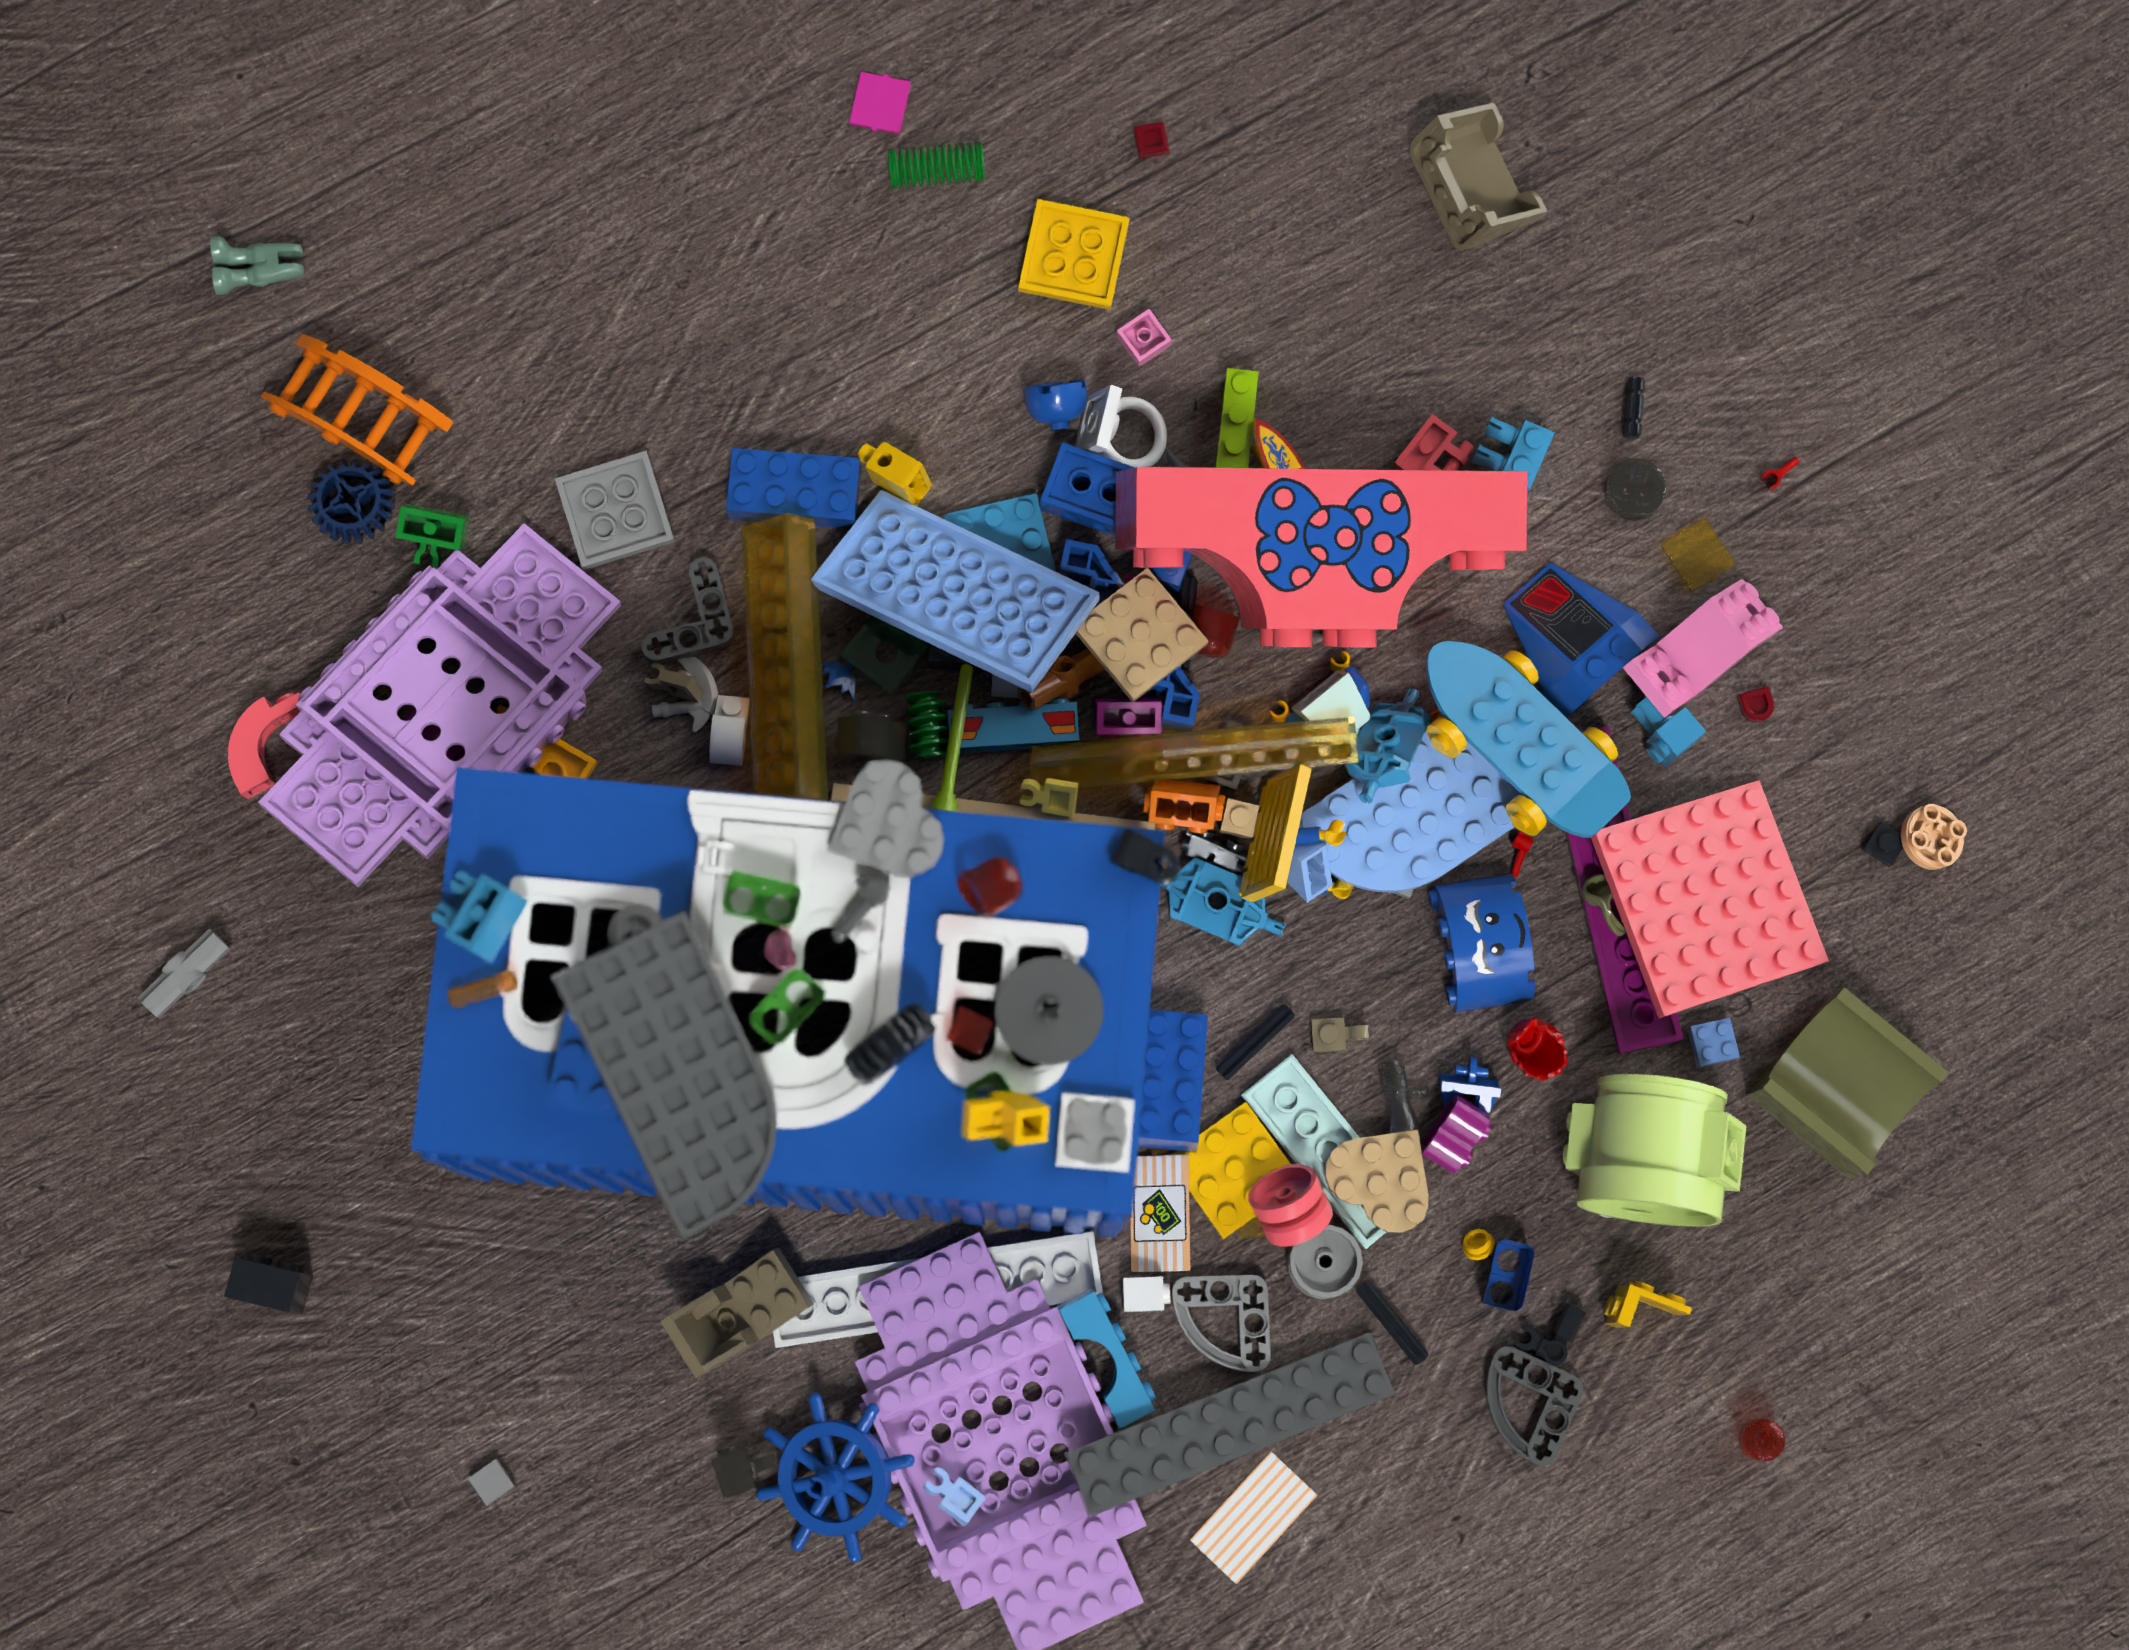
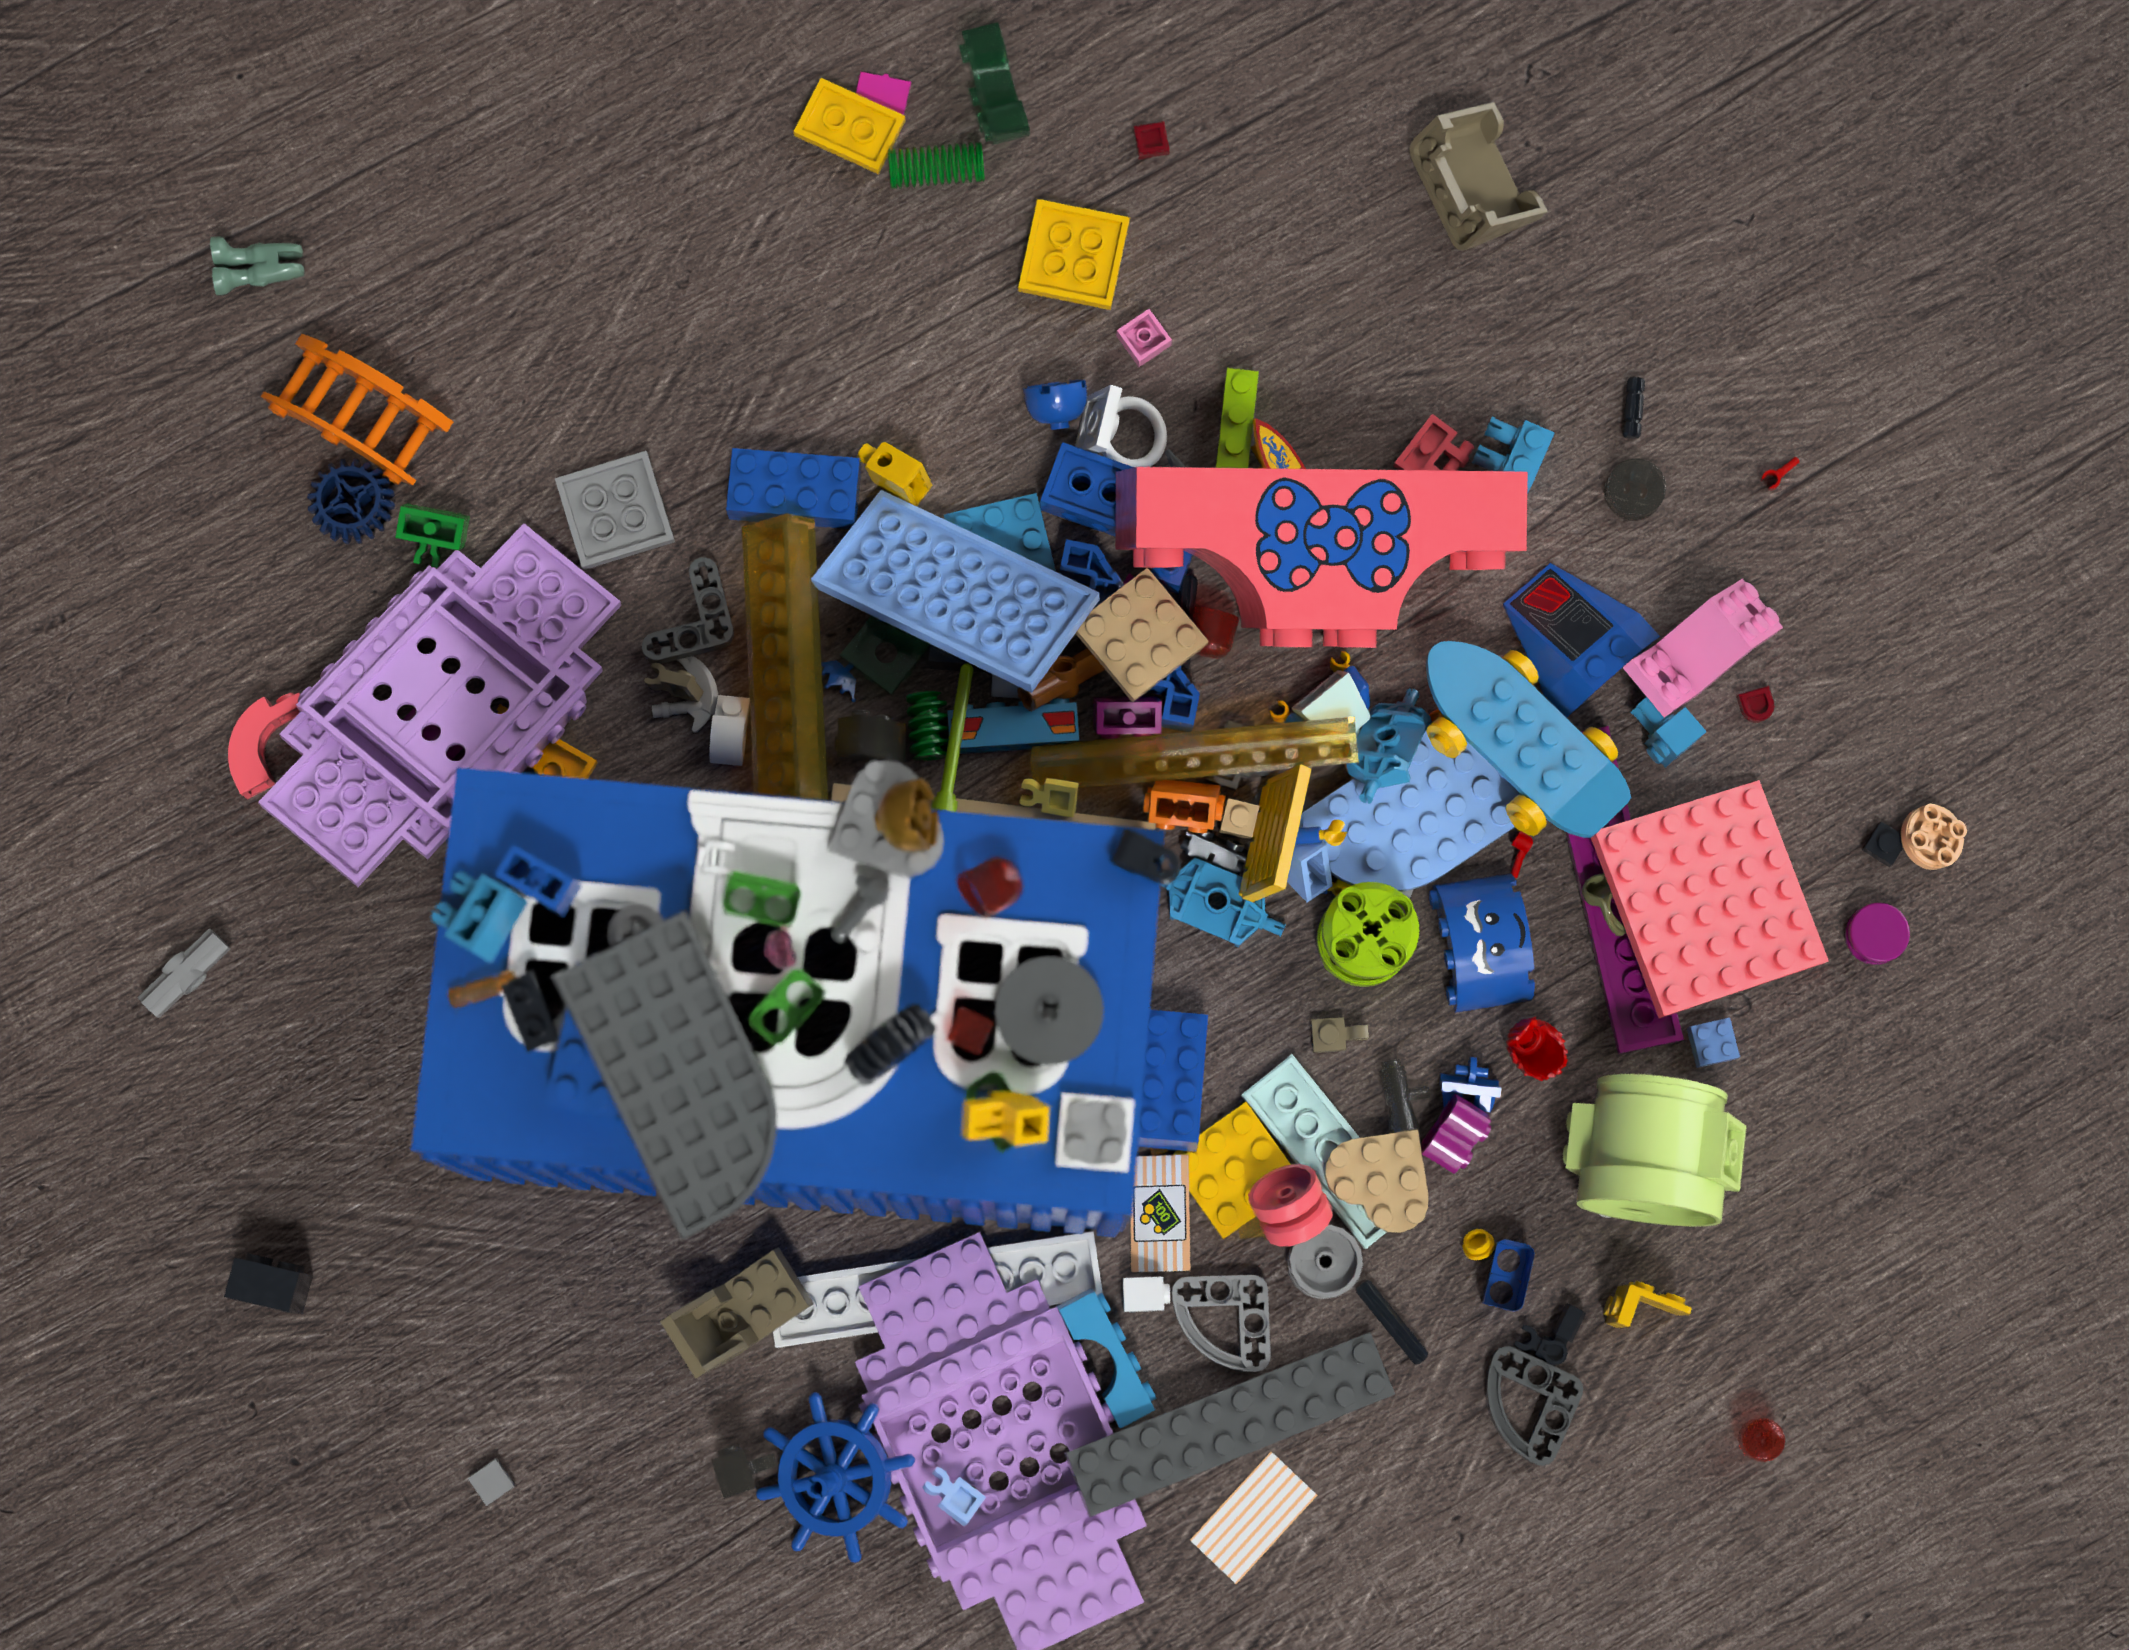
black axle [1216,1004,1295,1080] -> none
clear yellow piece [1661,518,1736,592] -> none
olive piece [1746,987,1949,1179] -> none
none -> blue brick [494,844,582,917]
none -> black hinge [501,972,559,1053]
none -> yellow plate [793,78,906,174]
none -> pearl gold cylinder [874,779,939,852]
none -> clear green brick [958,22,1030,146]
none -> lime wheel [1317,882,1419,987]
none -> magenta head [1845,903,1910,965]

